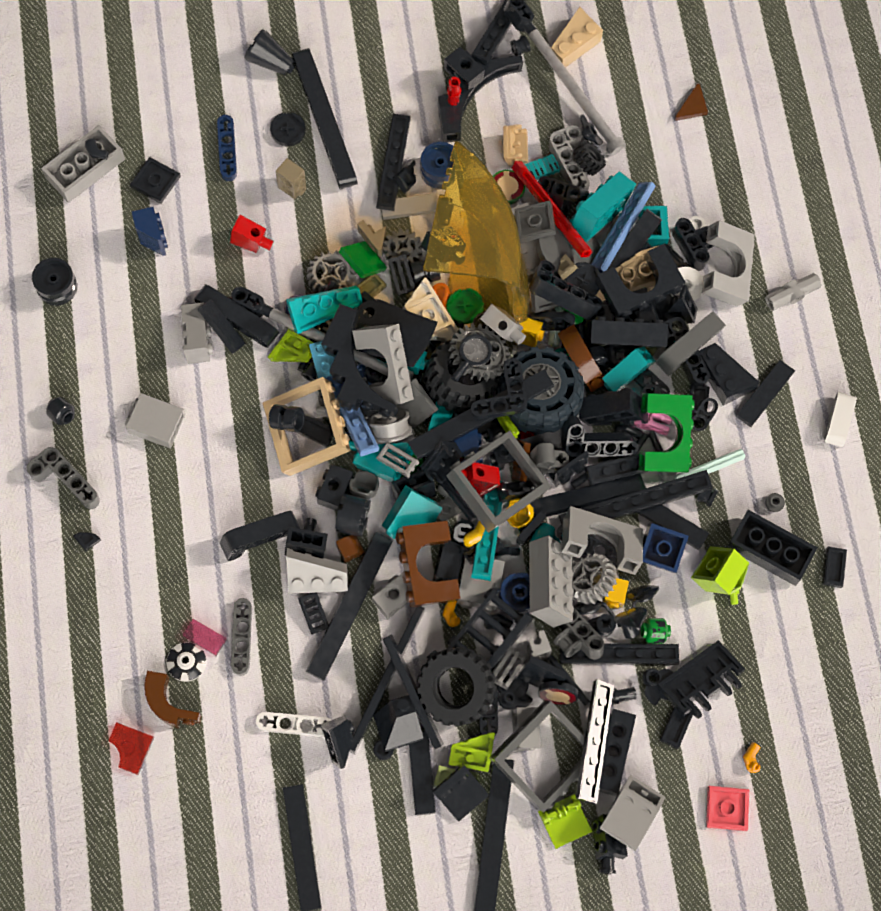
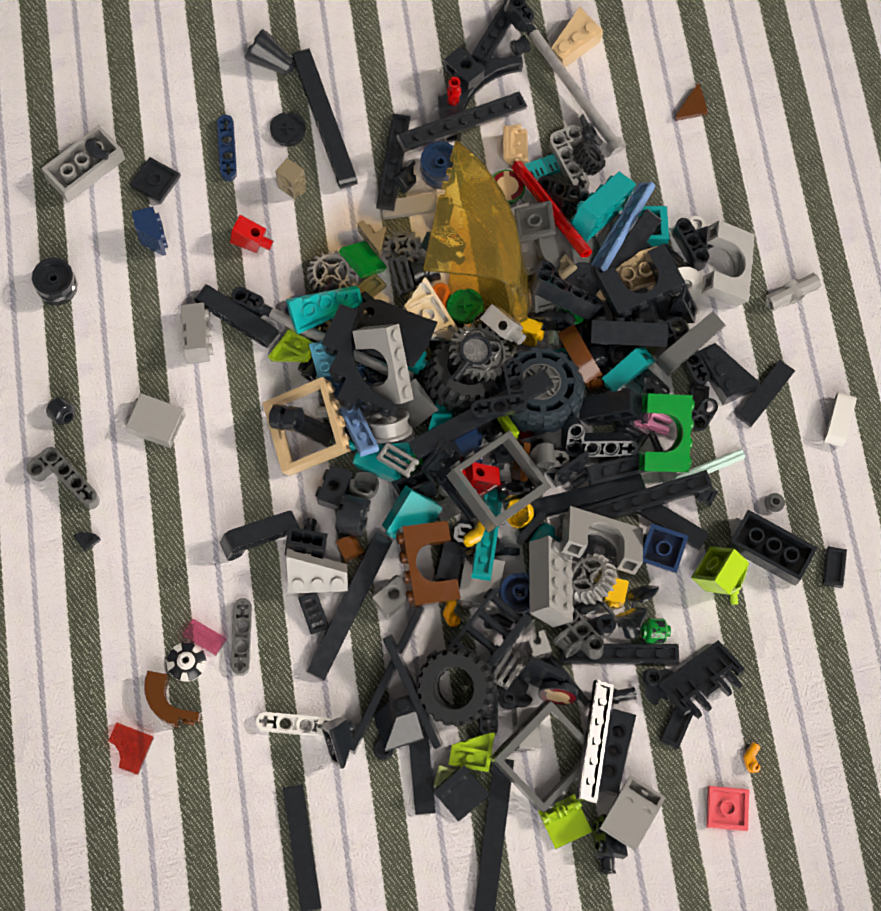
black tile [197,299,246,354] -> none
none -> black tile [396,91,528,152]

